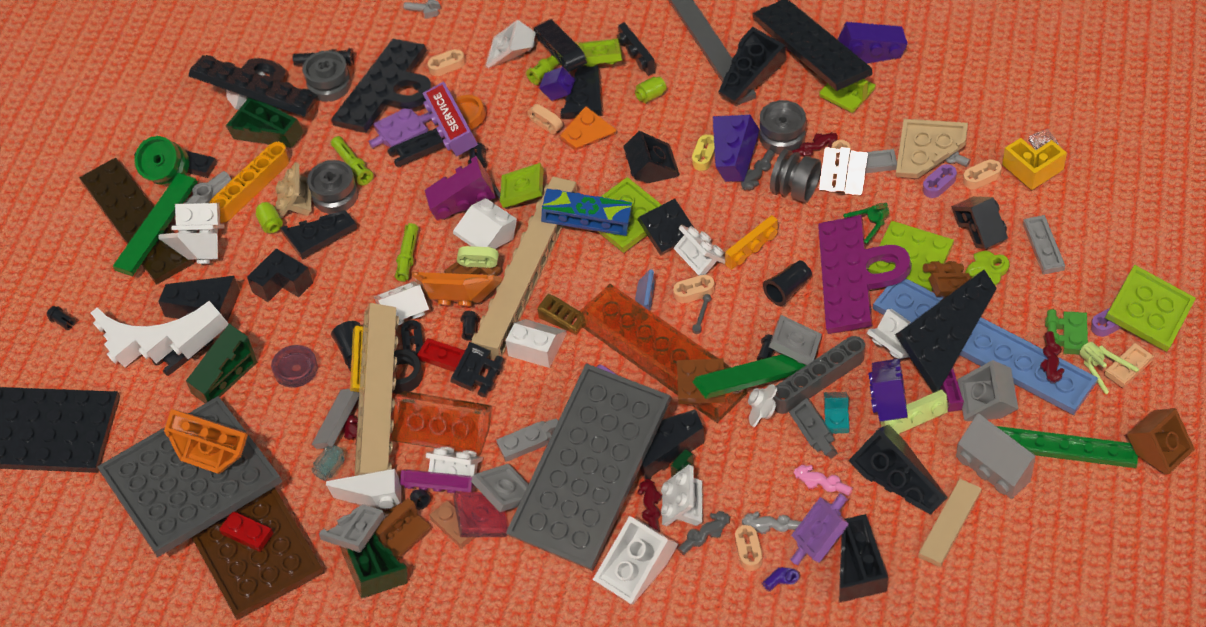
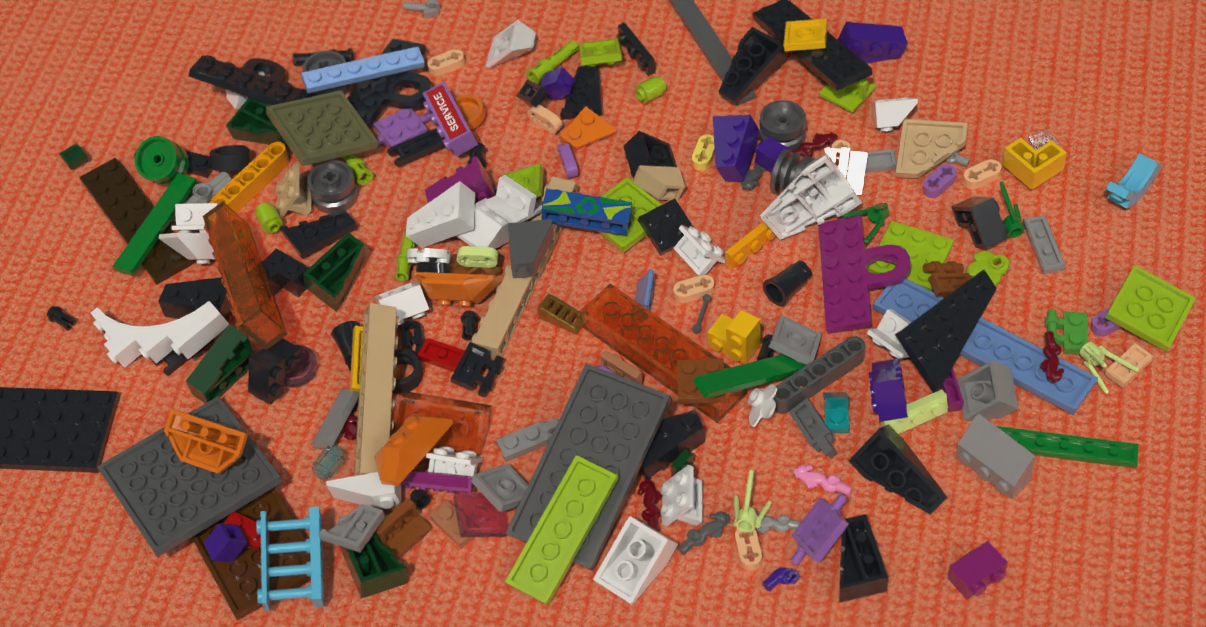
white slope [505,319,567,368] -> none
black beam [533,19,587,72] -> none
tan tile [918,479,982,568] -> none
dark orange slope [1127,408,1195,474] -> none
none -> dark green plate [59,143,89,170]
none -> clear orange brick [202,201,288,350]
none -> dark purple brick [204,523,247,562]
none -> black tyre [209,145,251,172]
none -> black brick [248,337,301,404]
none -> medium azure fence [256,507,324,612]
none -> olive plate [266,90,379,166]
none -> light blue plate [301,47,424,93]
none -> dark green wedge [303,232,366,312]
none -> orange wedge [374,416,454,486]
none -> white wedge [406,181,475,248]
none -> white plate [407,248,451,263]
none -> black beam [416,262,450,273]
none -> white bracket [485,175,542,223]
none -> lime plate [505,455,619,606]
none -> dark grey slope [508,219,554,278]
none -> black plate [516,79,547,108]
none -> medium lavender beam [558,143,578,179]
none -> nougat plate [600,350,643,385]
none -> tan slope [633,165,685,201]
none -> yellow brick [707,310,761,364]
none -> yellowish green plant [734,470,772,533]
none -> dark purple brick [754,136,790,173]
none -> white wedge [760,152,862,240]
none -> yellow tile [784,19,828,51]
none -> white slope [870,97,918,131]
none -> magenta brick [948,541,1008,600]
none -> green plant [999,182,1025,238]
none -> medium azure arch [1106,153,1163,208]

